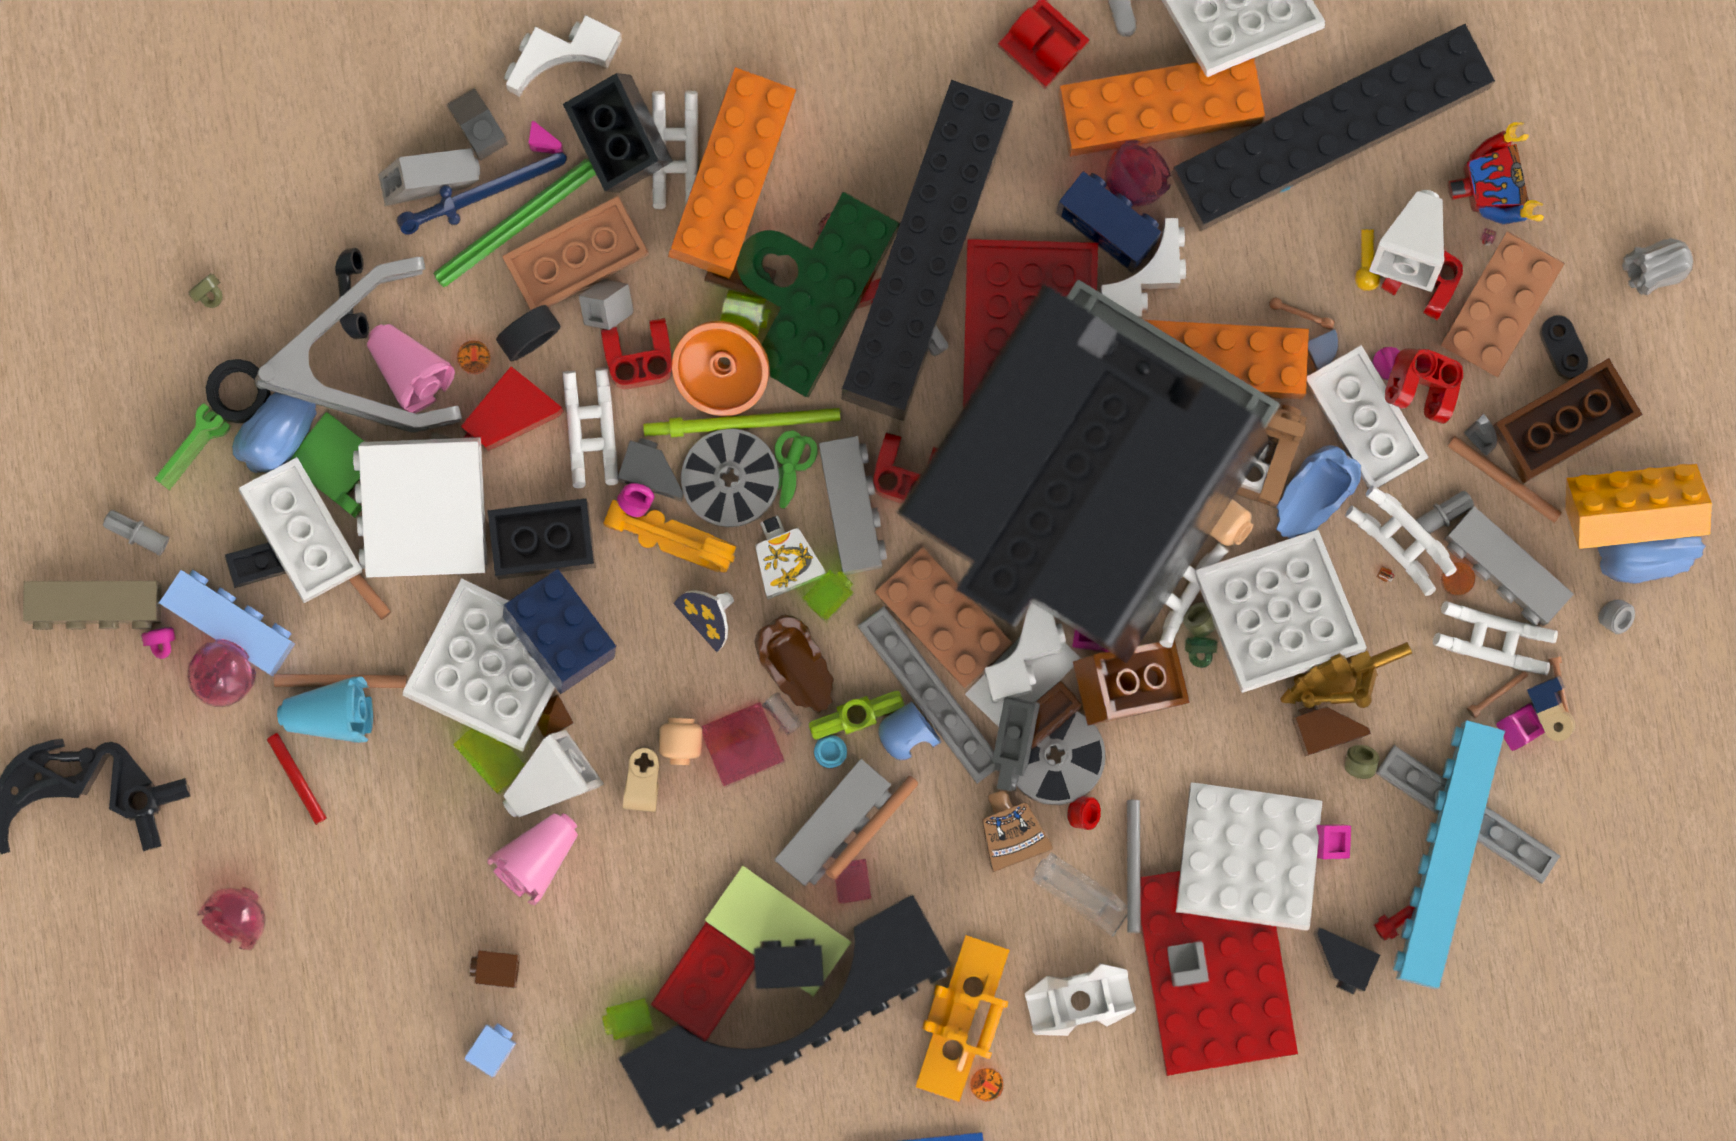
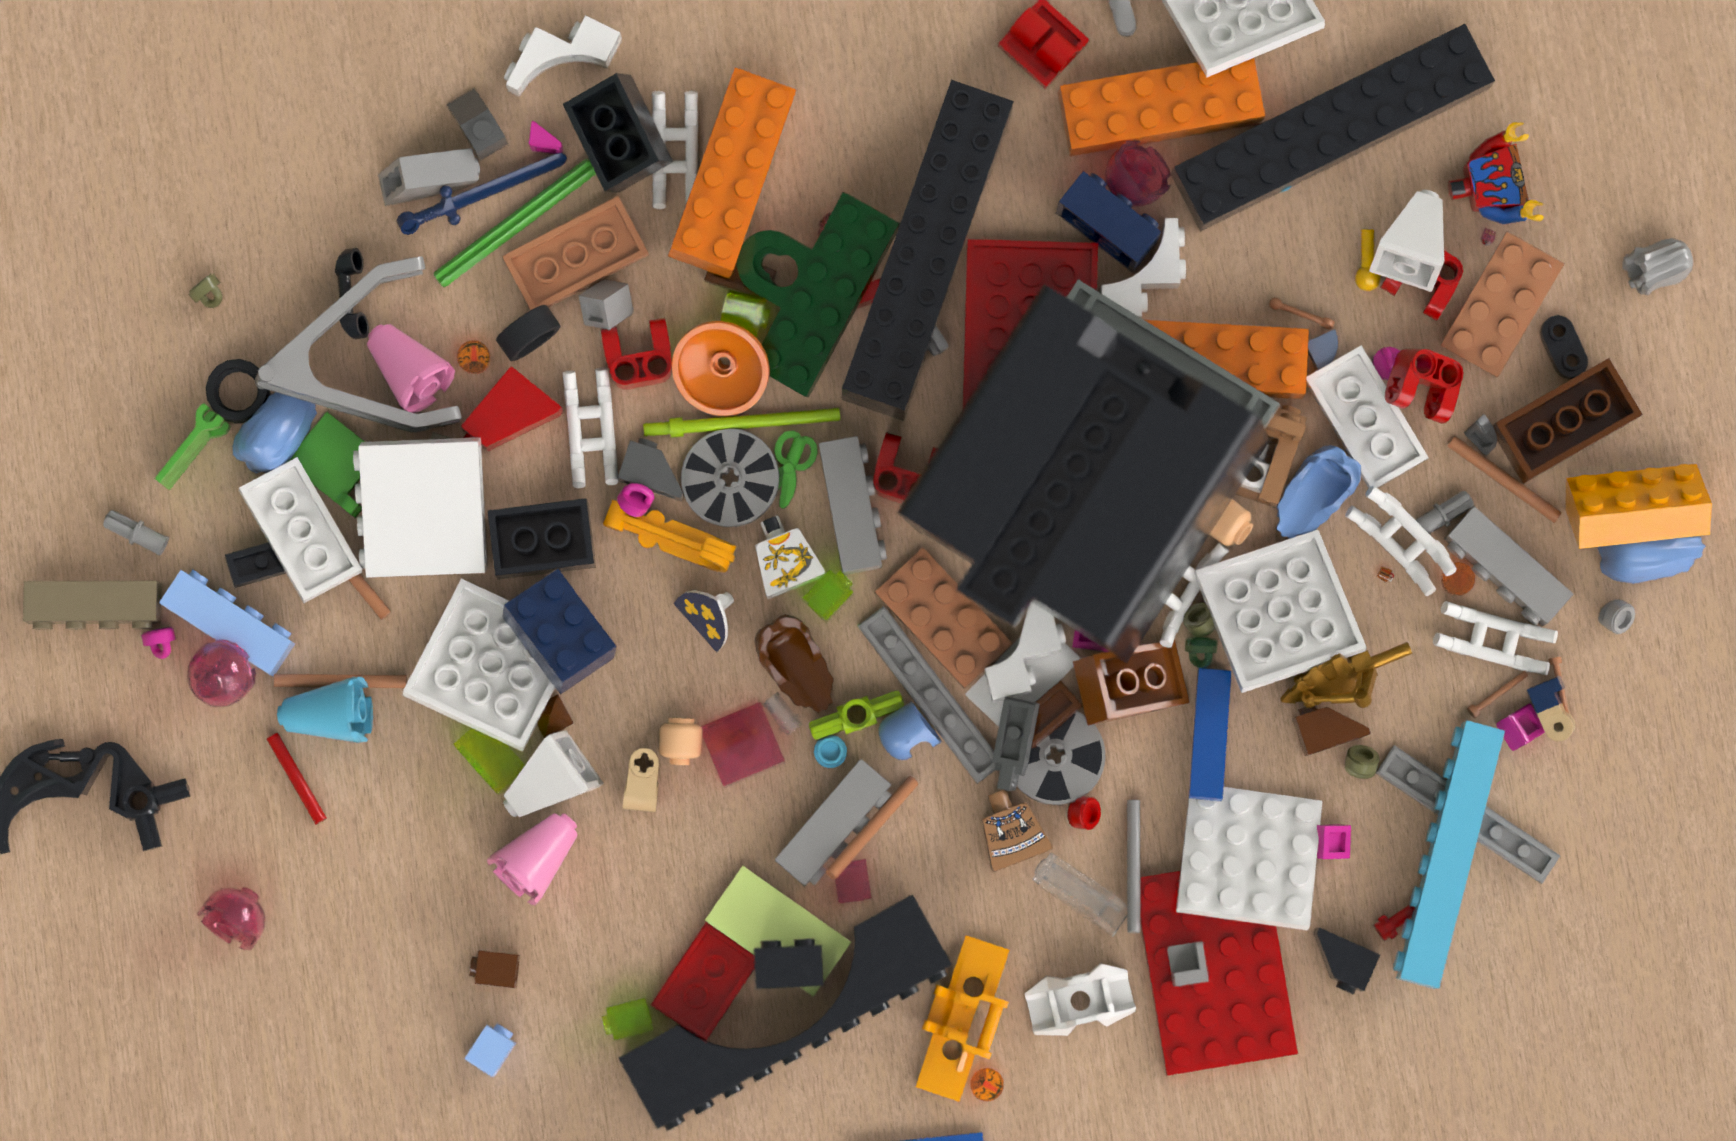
none -> blue tile [1189,668,1232,802]

